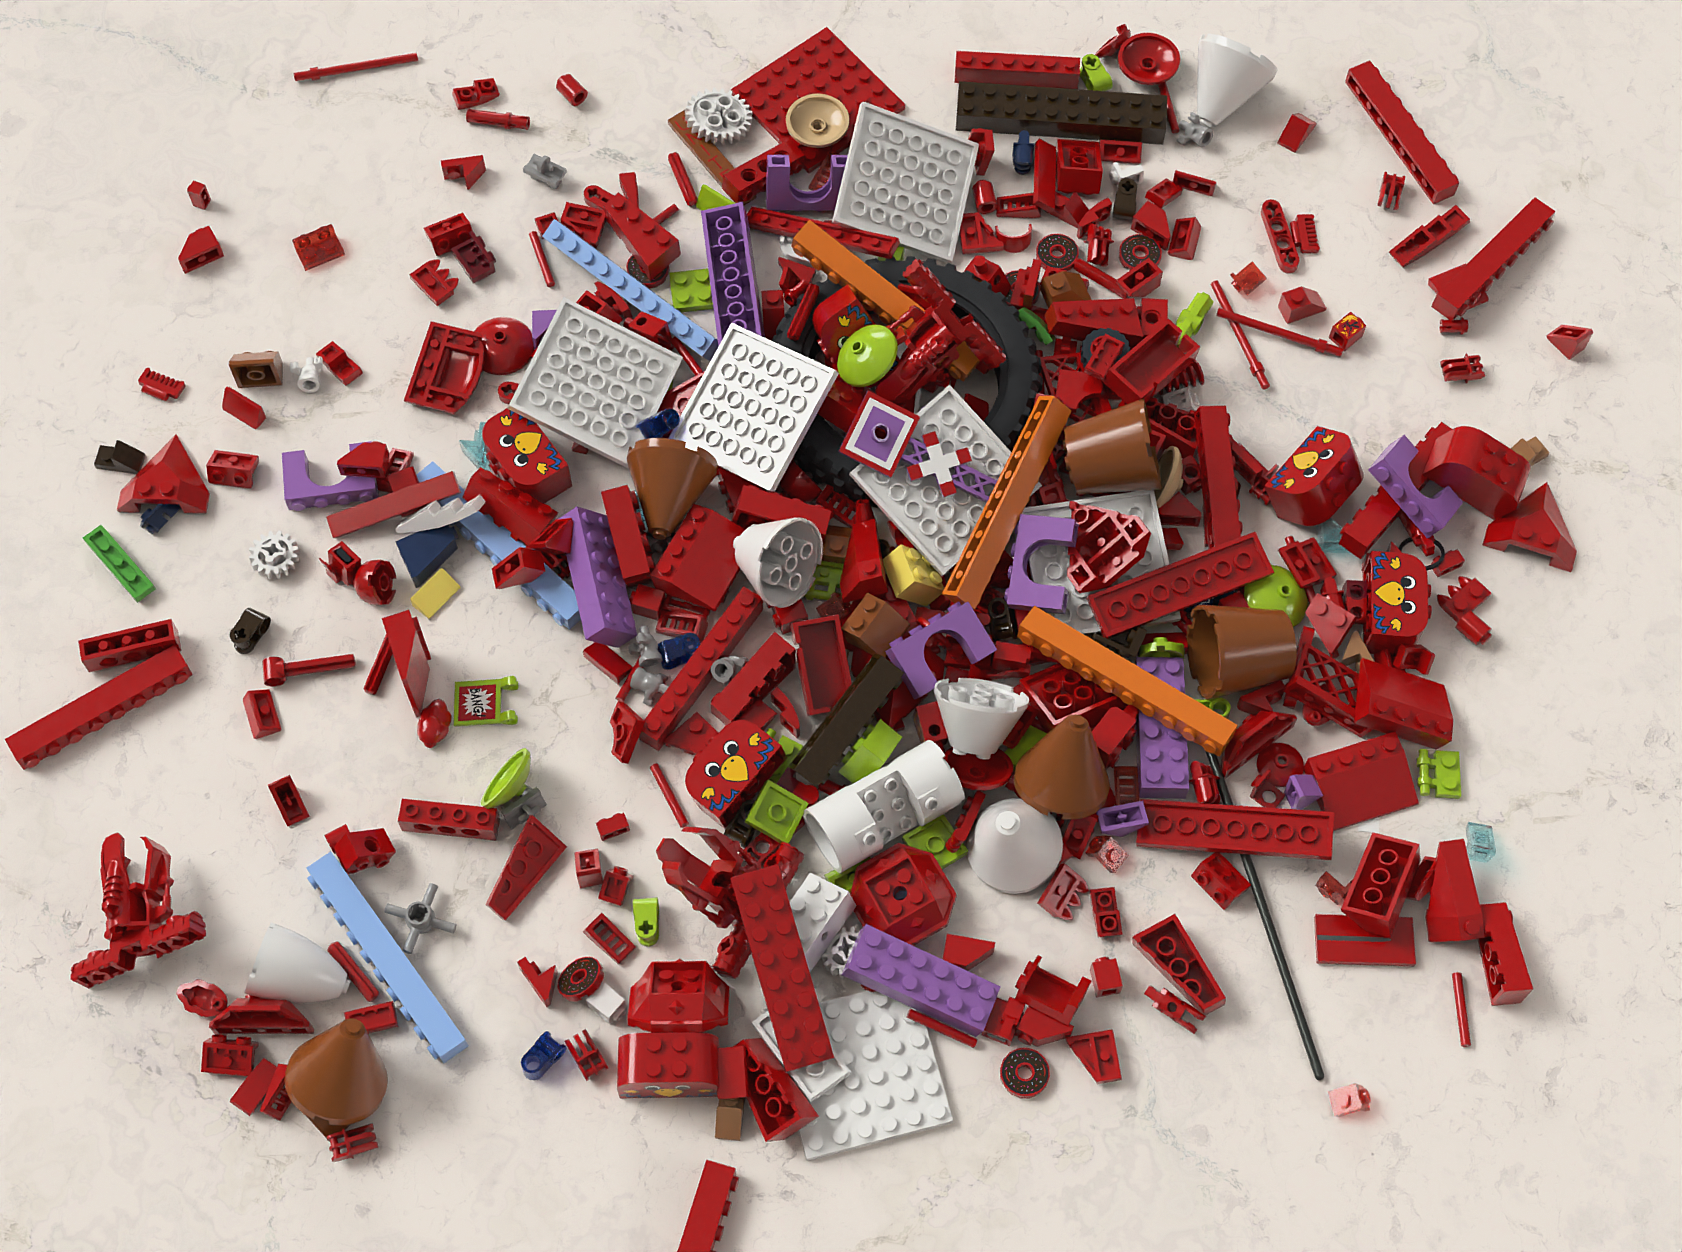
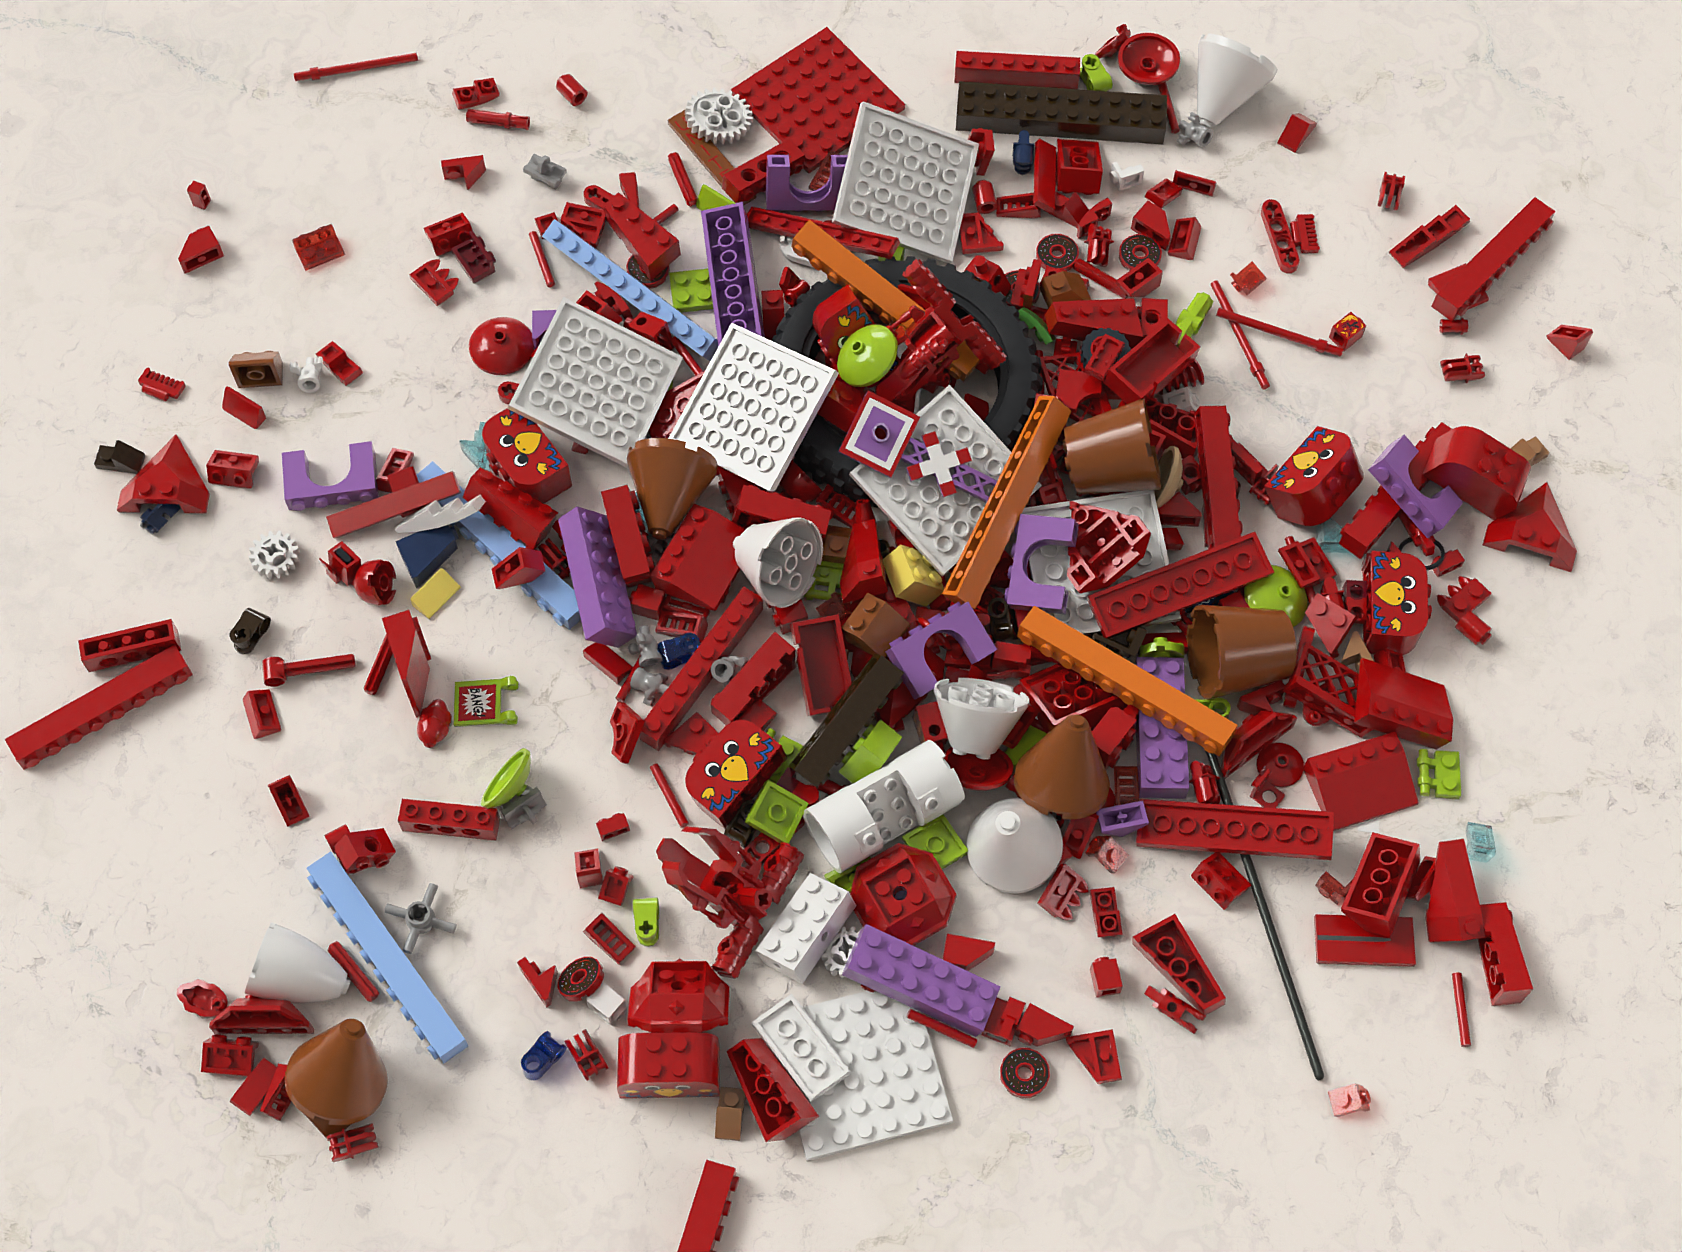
red piece [71,832,206,989] -> none
bright green plate [83,525,156,603] -> none
red slope [337,441,390,478] -> none
red plate [344,1001,399,1034] -> none
red slope [404,321,484,414] -> none
red wing [485,815,567,921] -> none
red slope [529,518,573,555] -> none
clear blue piece [635,408,680,439] -> none
red slope [717,1046,749,1100] -> none
red plate [730,864,834,1072] -> none
red slope [771,687,800,738] -> none
red tile [778,257,816,284] -> none
tan dish [786,94,849,148] -> none
red axle [787,283,820,341] -> none
red plate [945,791,986,853] -> none
red helmet [995,224,1032,253] -> none
red panel [1015,955,1091,1026] -> none
red slope [1099,140,1142,164] -> none
dark brown piece [1112,178,1137,220] -> none
red slope [1278,286,1327,324] -> none
medium lavender slope [1284,775,1323,810] -> none
red brick [1345,60,1459,204] -> none
red bracket [1393,644,1435,675] -> none

